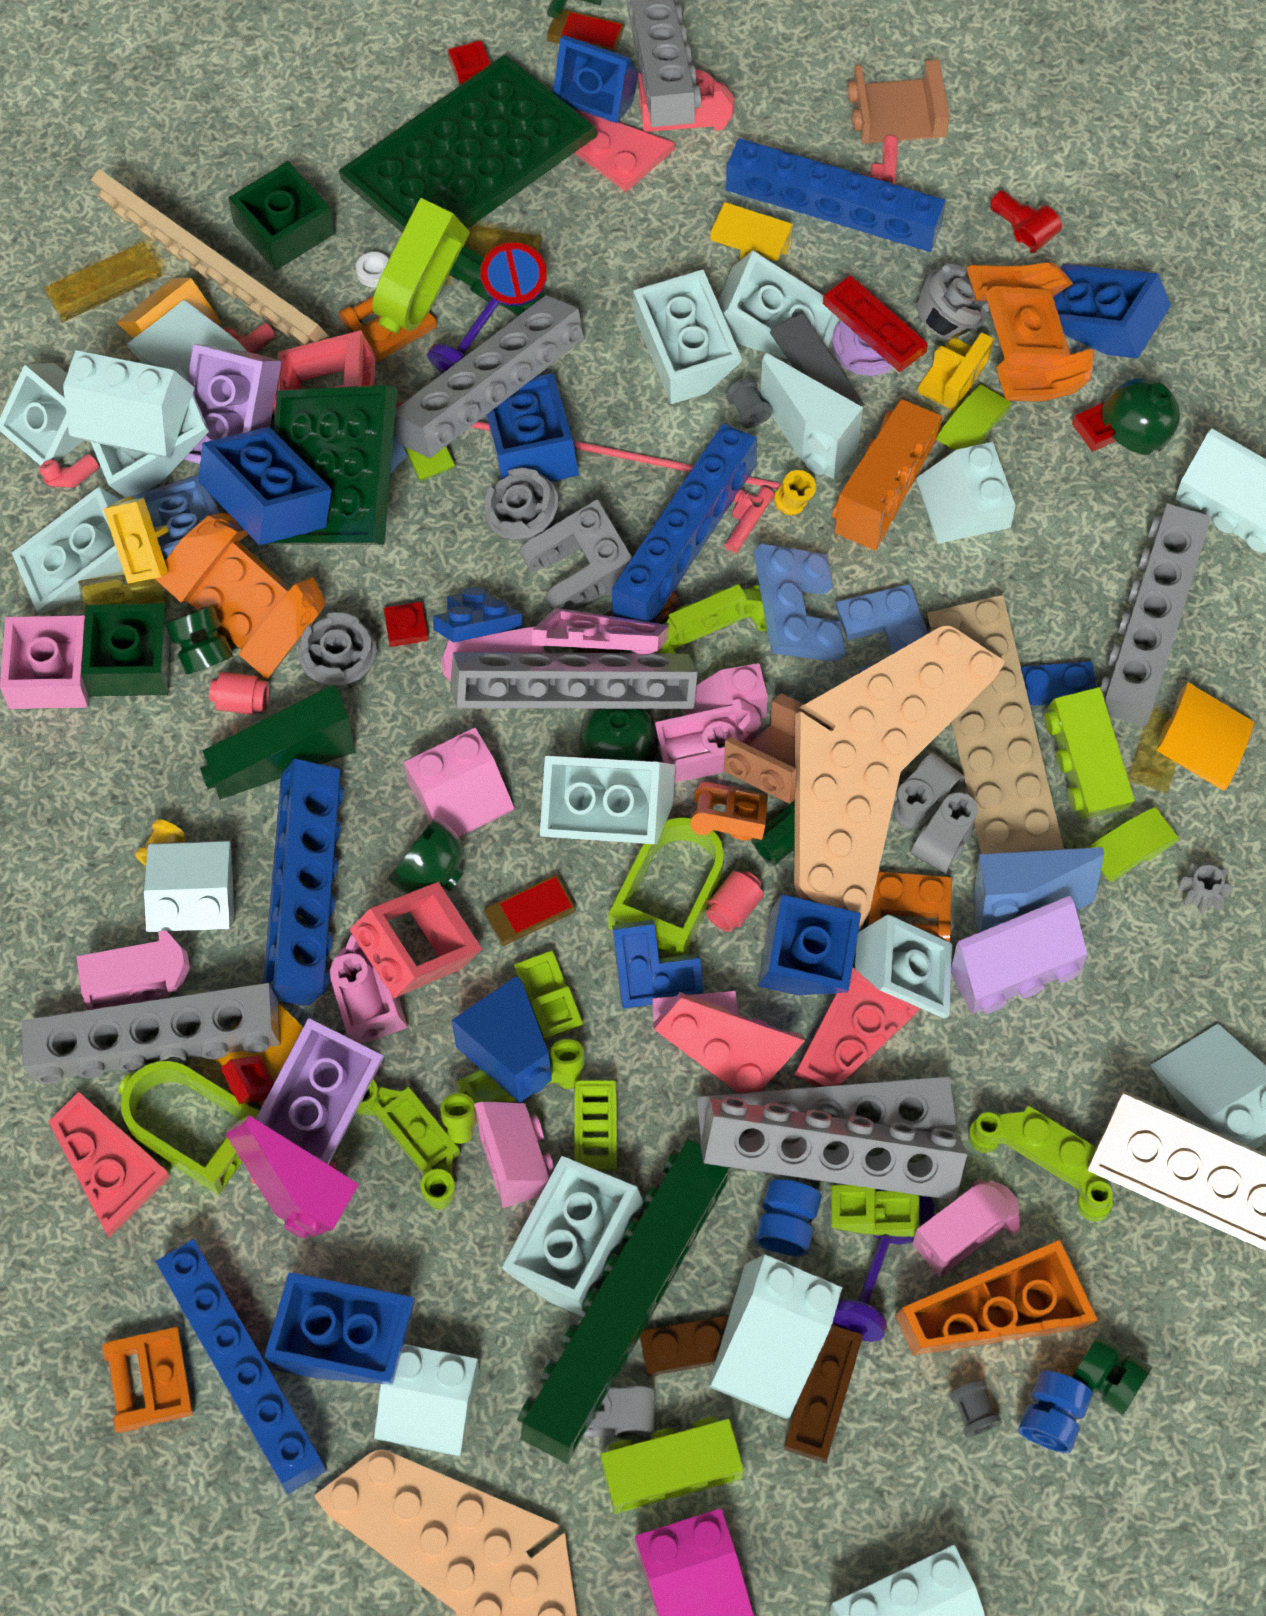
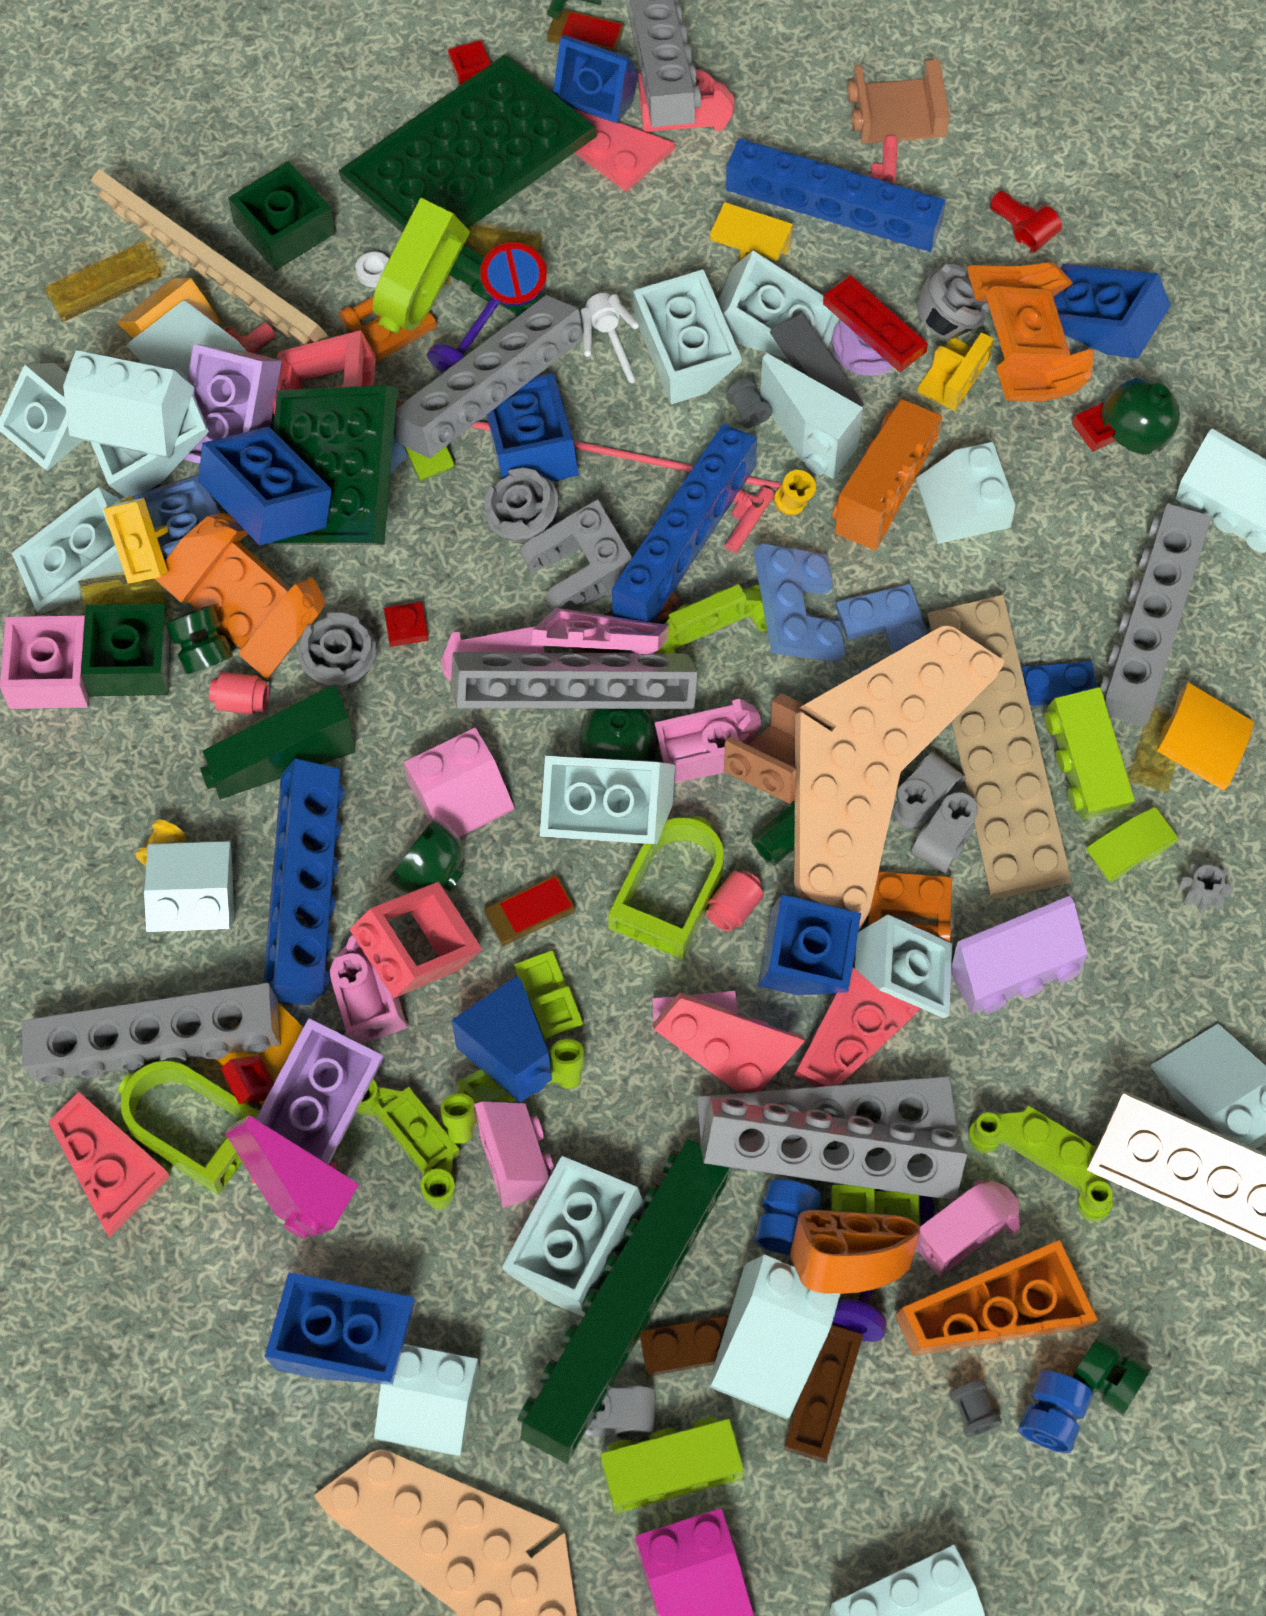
coral arm [39,454,99,488] -> none
bright pink piece [76,930,190,1010] -> none
orange plate [102,1327,194,1433] -> none
blue brick [155,1239,326,1495] -> none
blue plate [433,587,522,642] -> none
lime slope [574,1080,617,1171] -> none
blue plate [612,920,704,1009] -> none
bright pink slope [684,663,768,719] -> none
orange plate [690,782,768,841] -> none
lime slope [936,384,1012,451] -> none
medium blue slope [973,847,1104,933] -> none
none -> white plant [580,293,639,383]
none -> orange beam [790,1210,920,1294]

